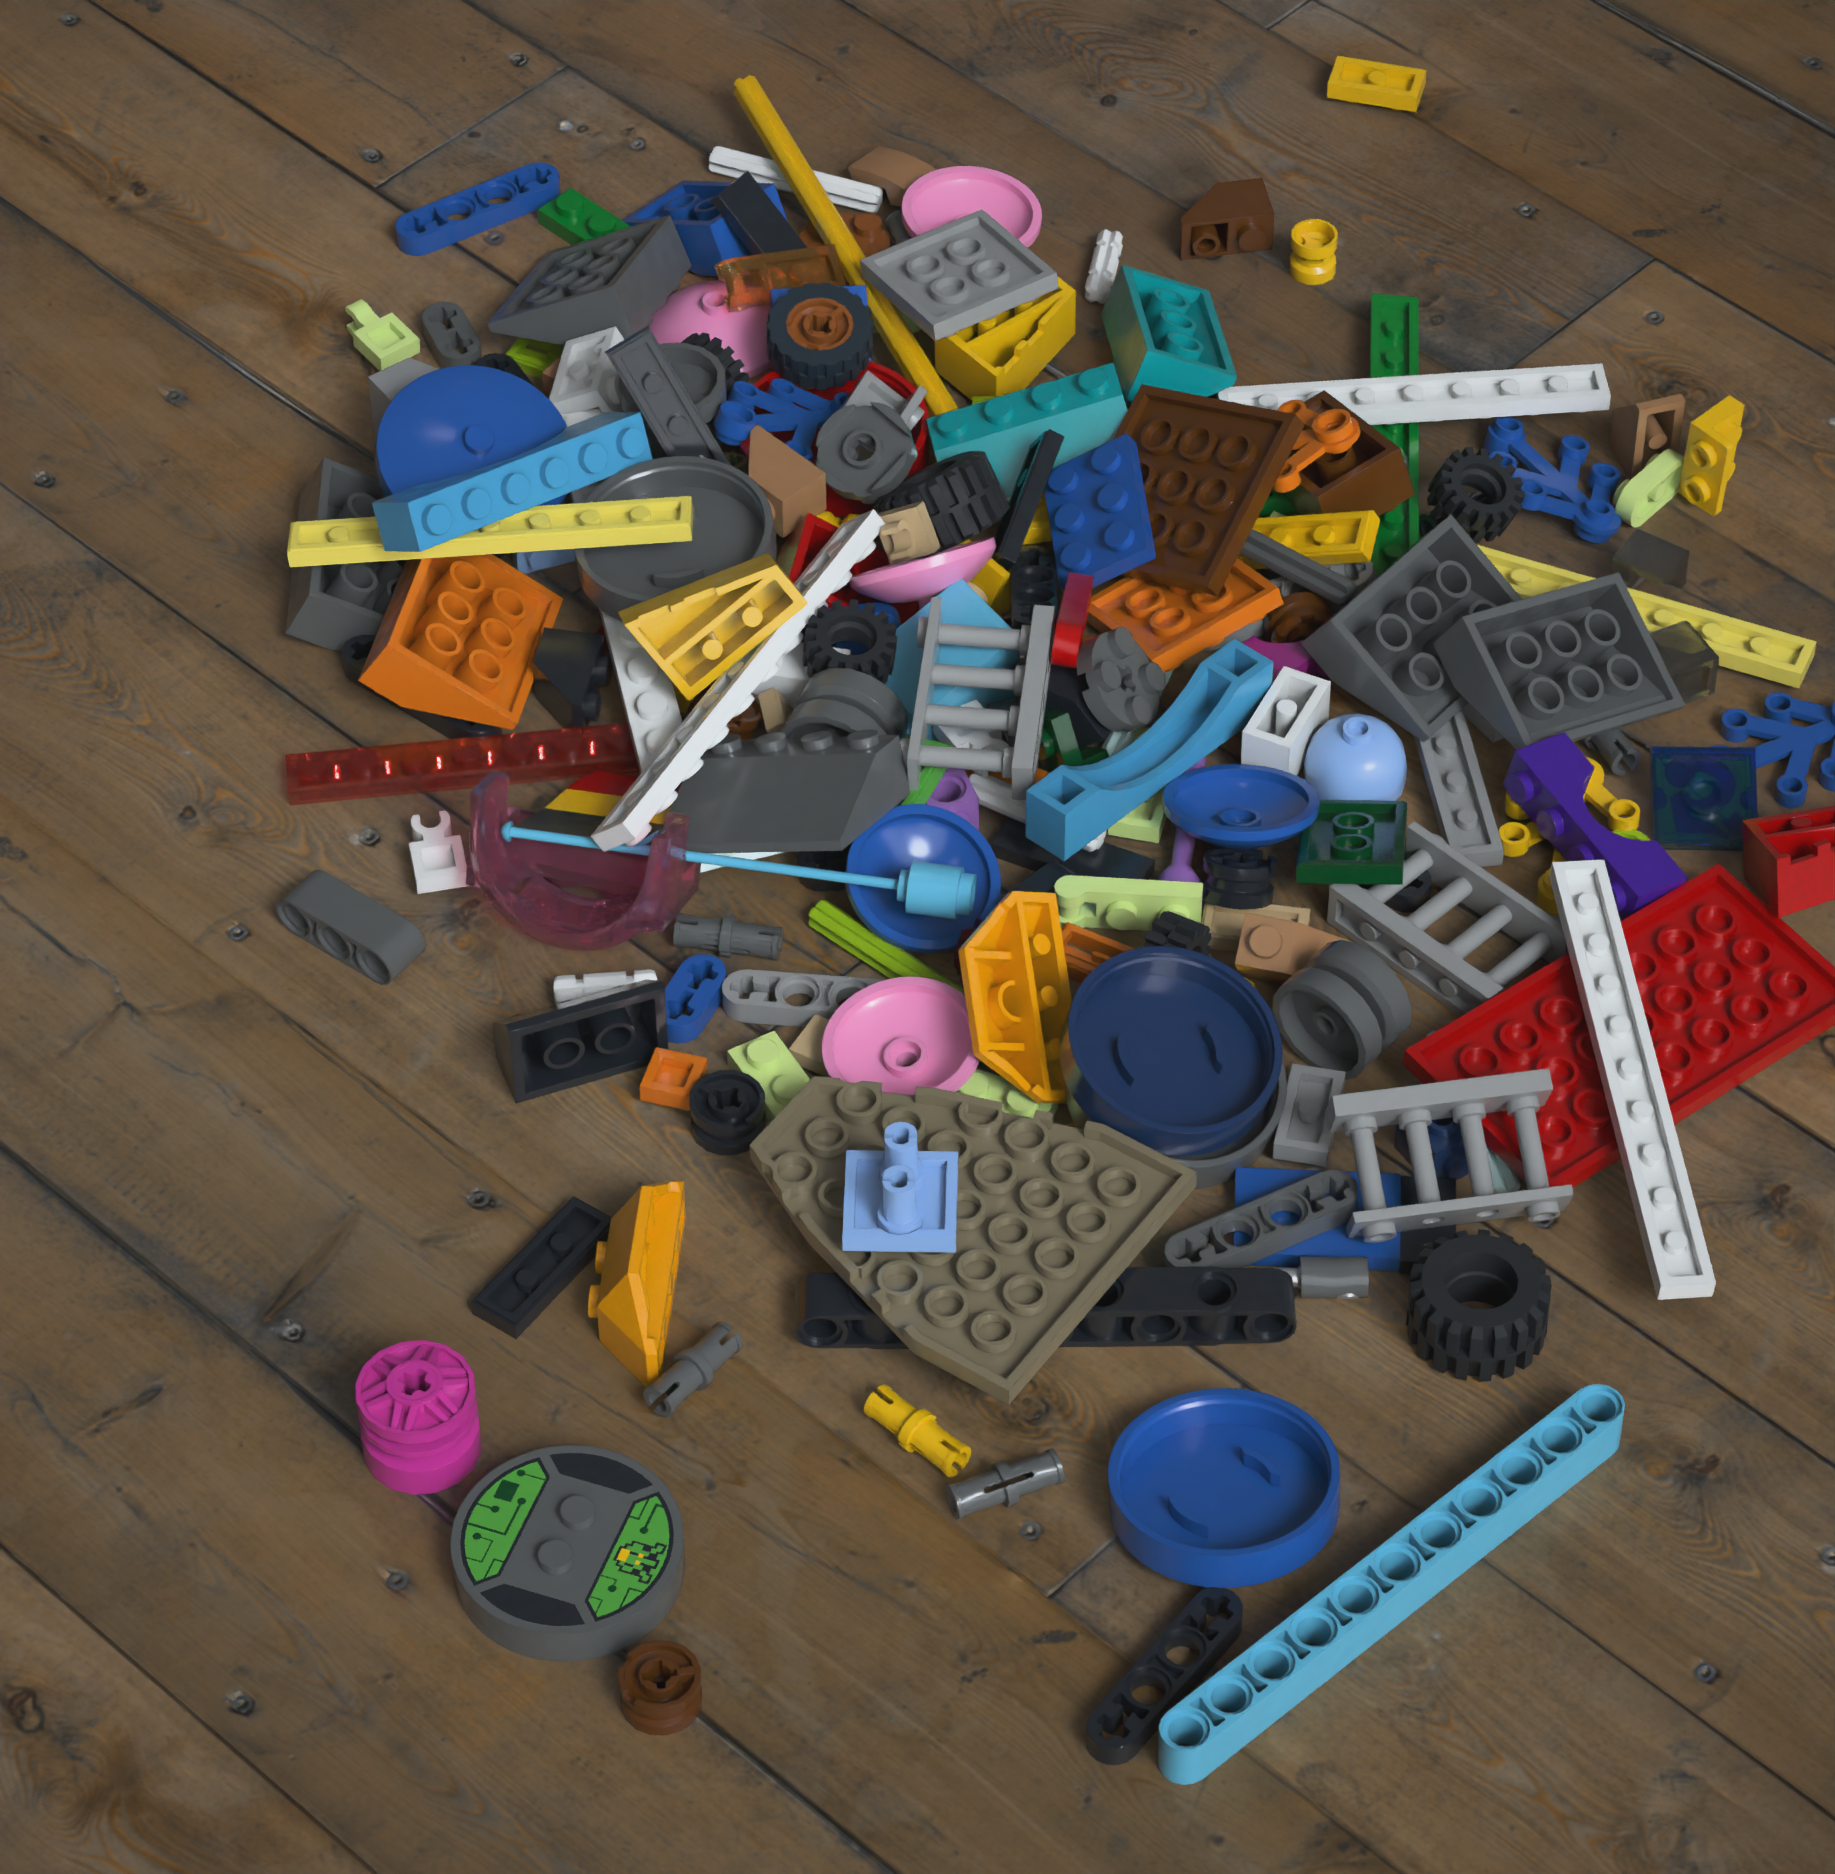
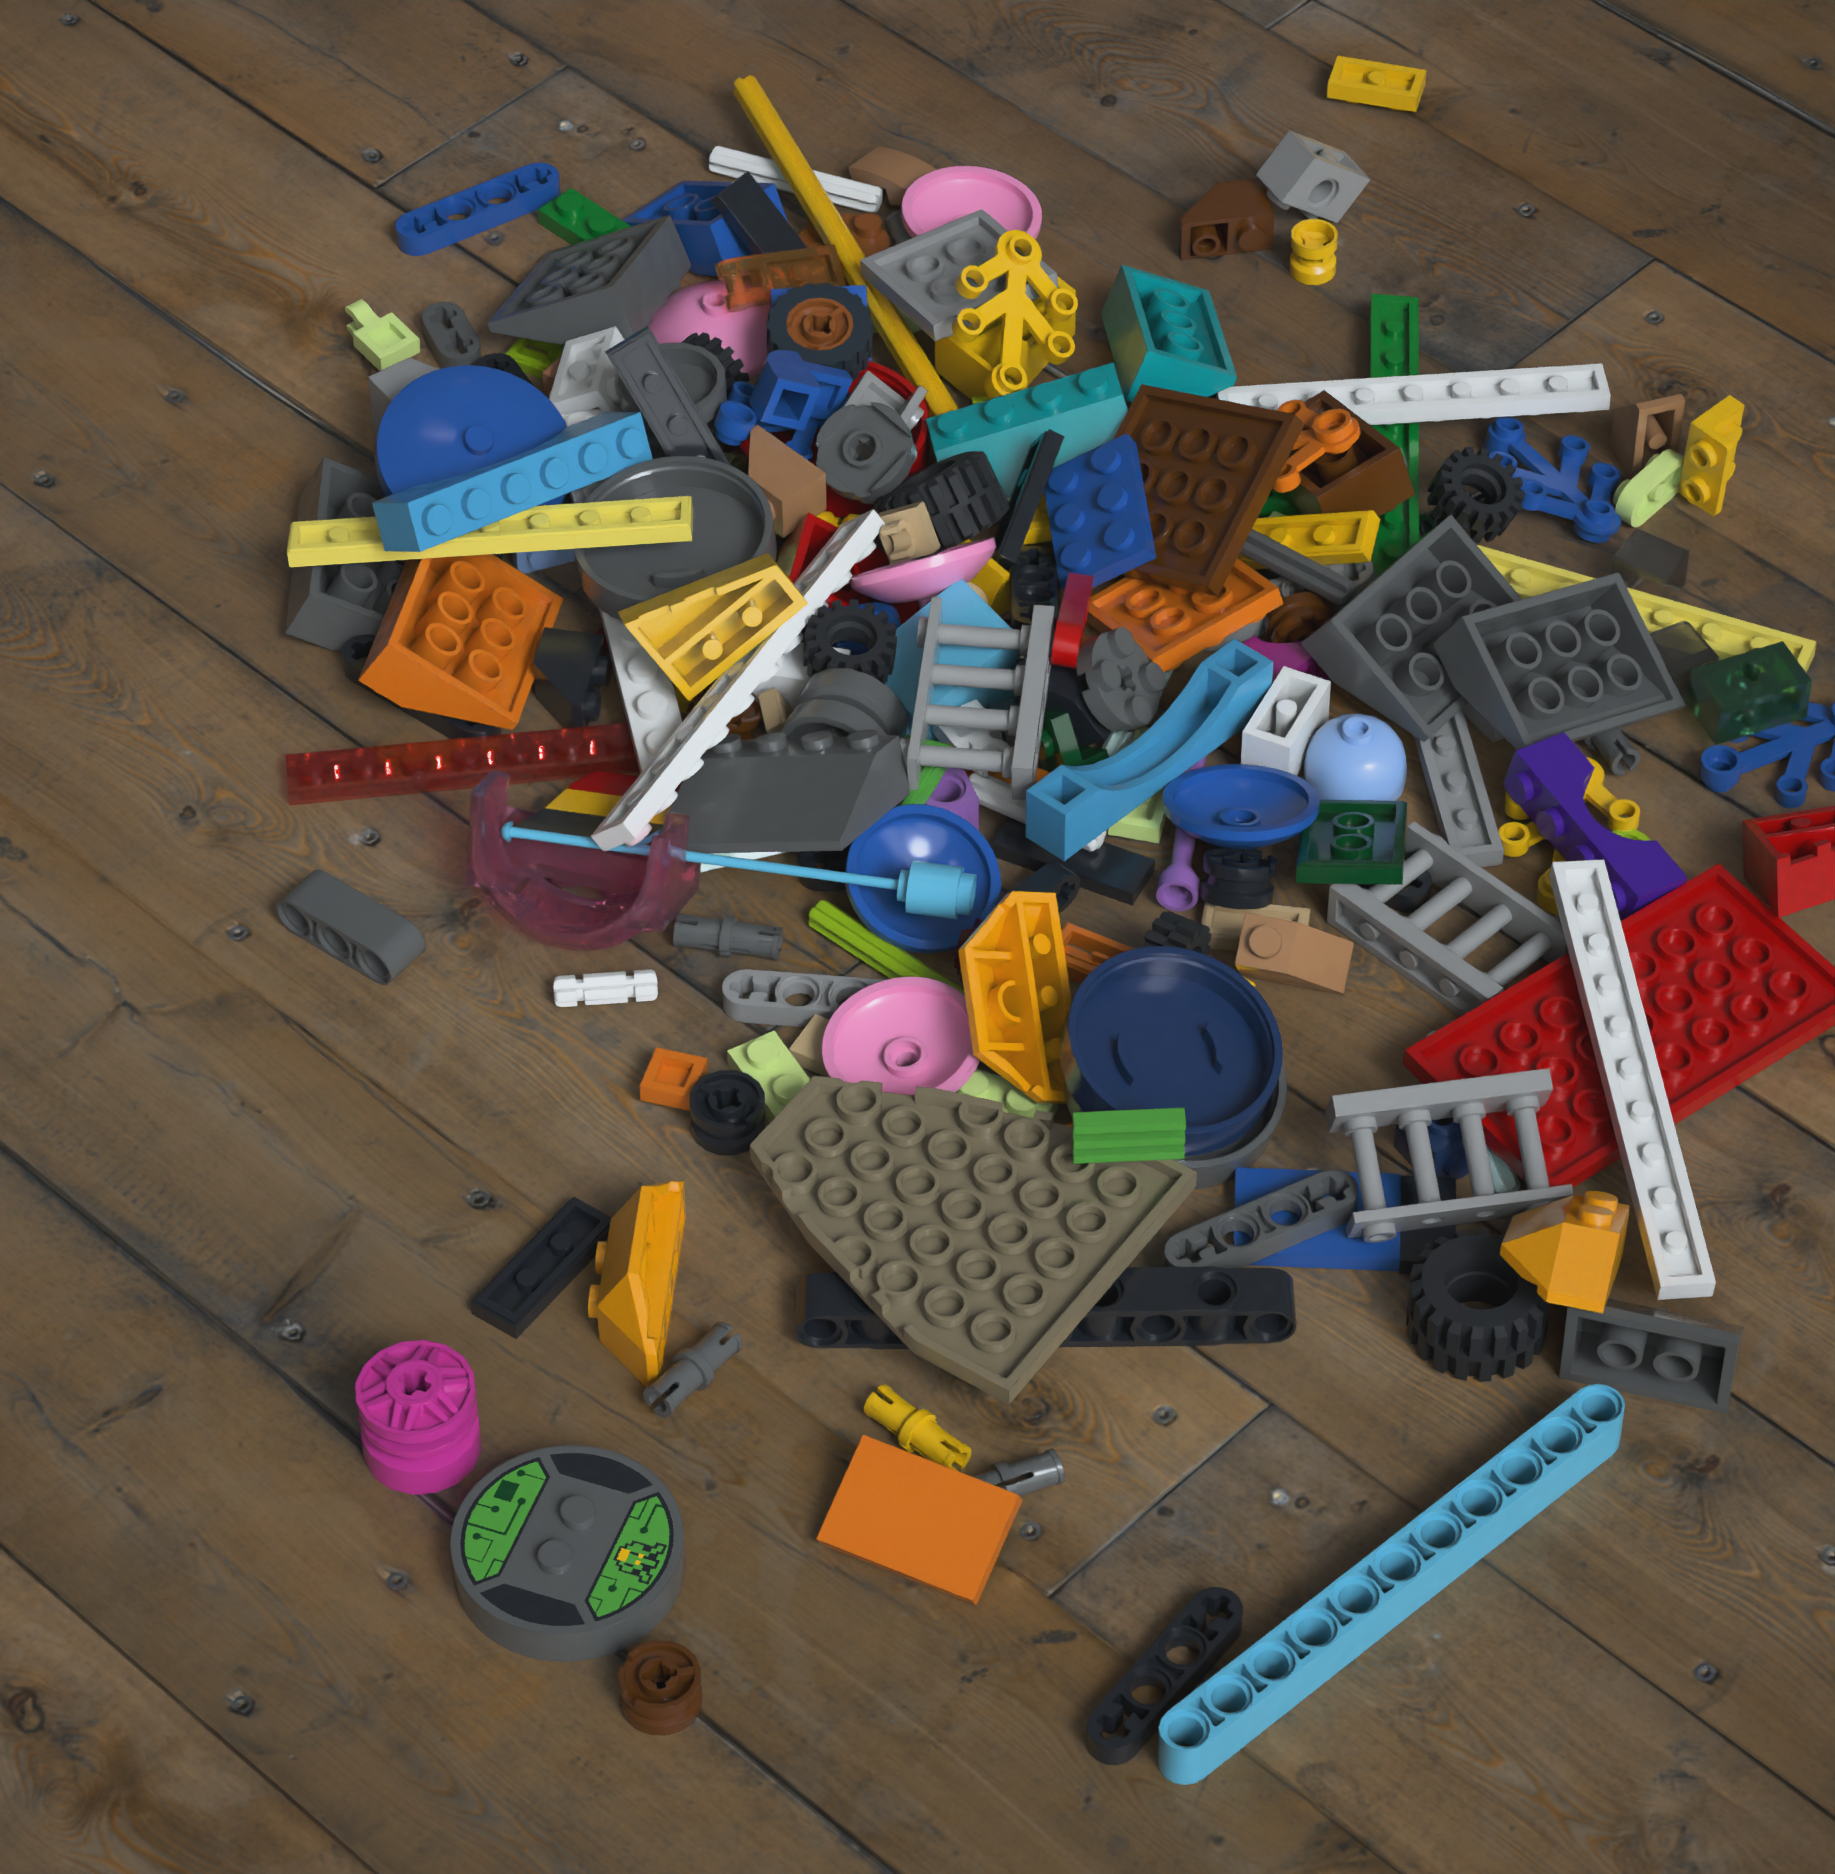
white plate [409,810,469,894] -> none
black slope [493,979,668,1103] -> none
blue beam [665,954,727,1044] -> none
light blue plate [842,1122,958,1253] -> none
yellowish green plate [1054,875,1203,931] -> none
white axle [1085,229,1123,304] -> none
blue piece [1108,1388,1340,1588] -> none
dark grey wheel [1272,940,1412,1080] -> none
light grey plate [1273,1063,1346,1167] -> none
dark grey piece [1276,1256,1369,1299] -> none
clear blue tile [1650,746,1758,851] -> none
none -> blue brick [749,350,853,431]
none -> orange tile [816,1435,1023,1606]
none -> yellow plant [952,230,1078,399]
none -> bright green tile [1072,1108,1186,1164]
none -> light grey brick [1256,130,1371,223]
none -> light orange wedge [1500,1191,1630,1313]
none -> dark grey slope [1559,1297,1744,1414]
none -> clear green brick [1687,641,1812,745]

